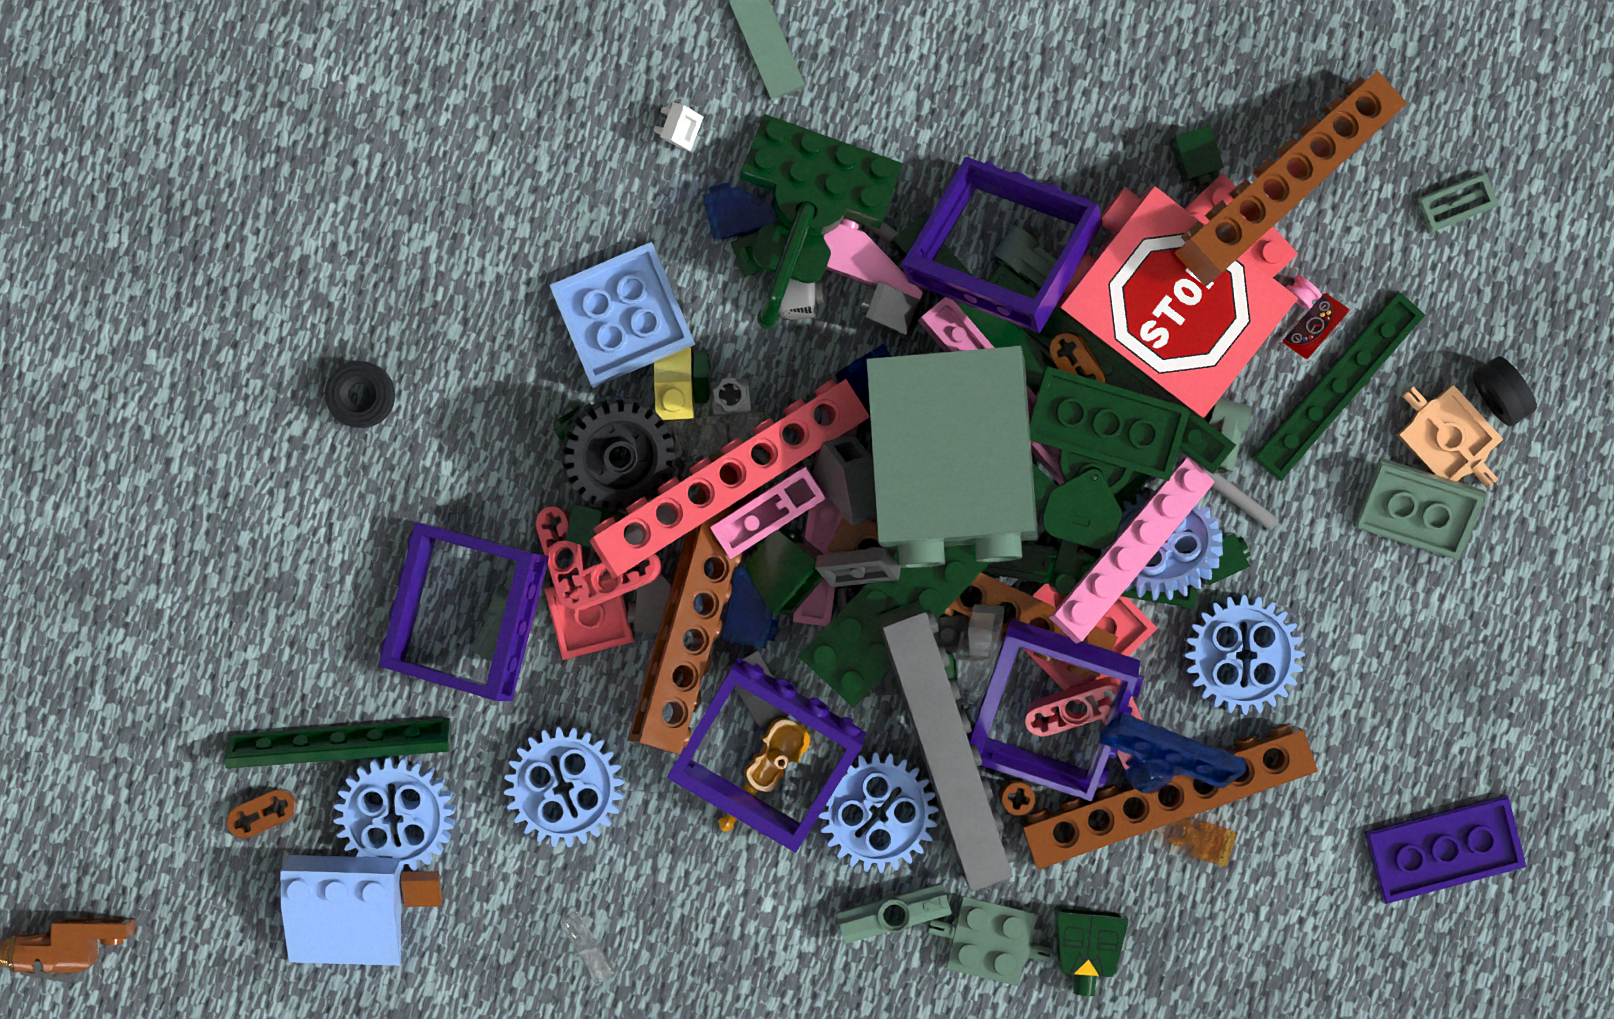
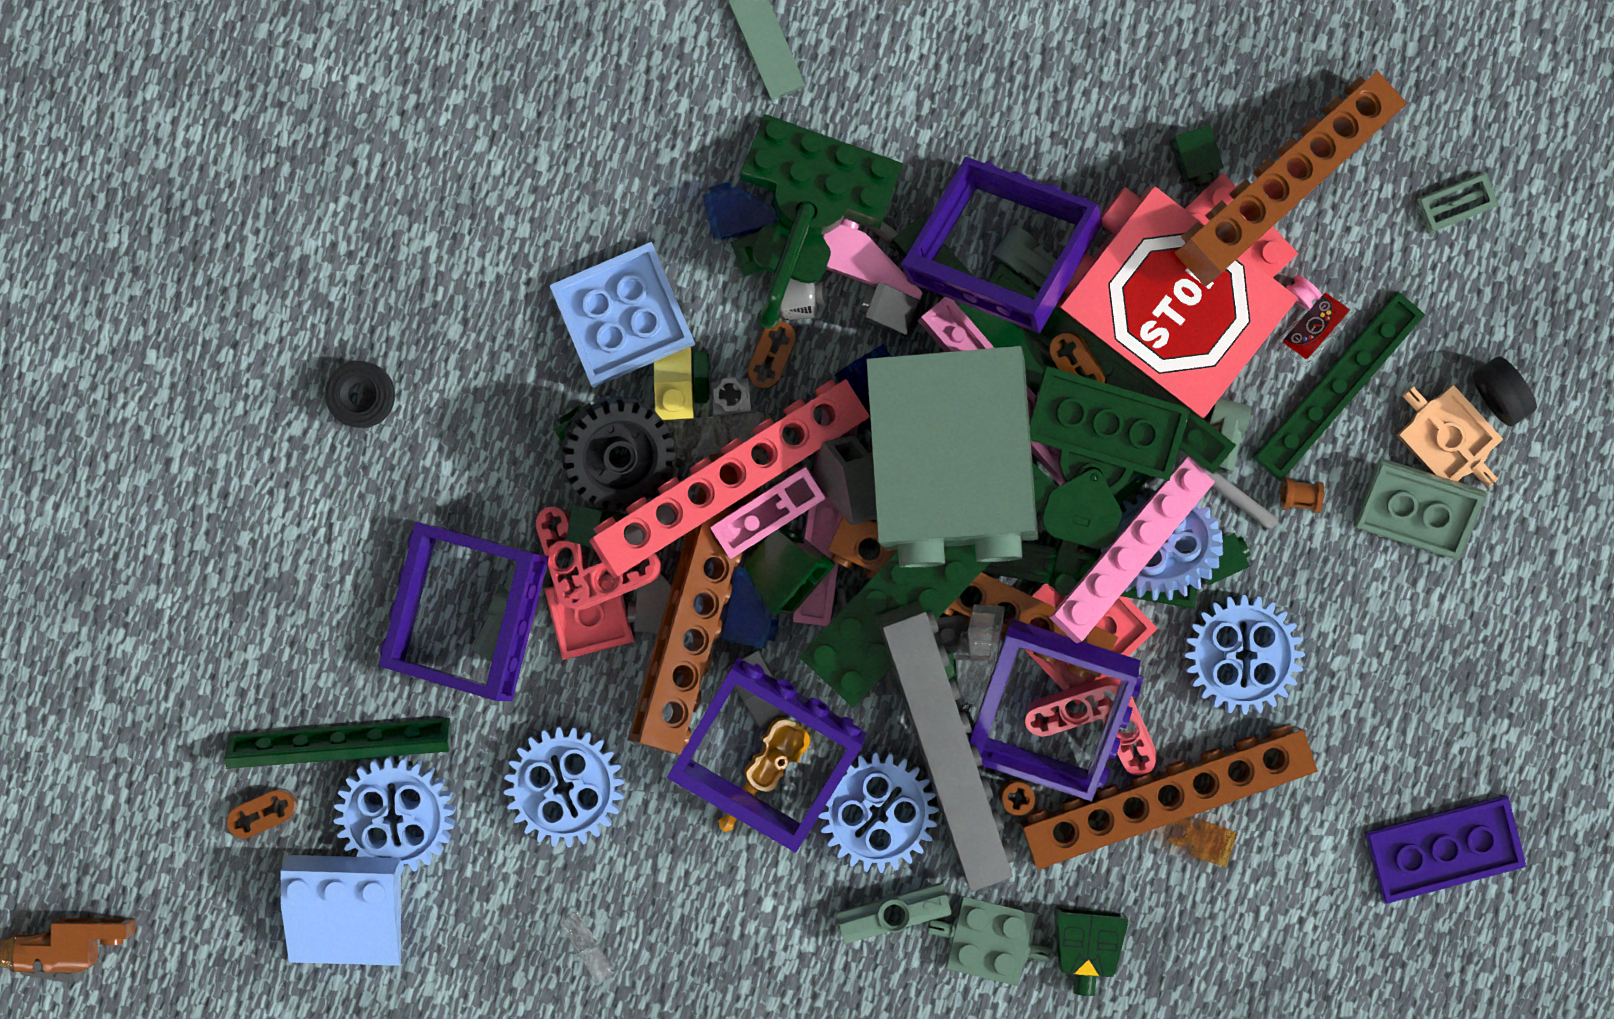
dark orange tile [401,871,443,907] -> none
white tile [654,102,703,151] -> none
dark grey plate [815,547,901,587] -> none
clear blue plate [1099,712,1246,794] -> none
none -> dark orange beam [748,321,796,389]
none -> dark orange bush [1280,477,1324,513]

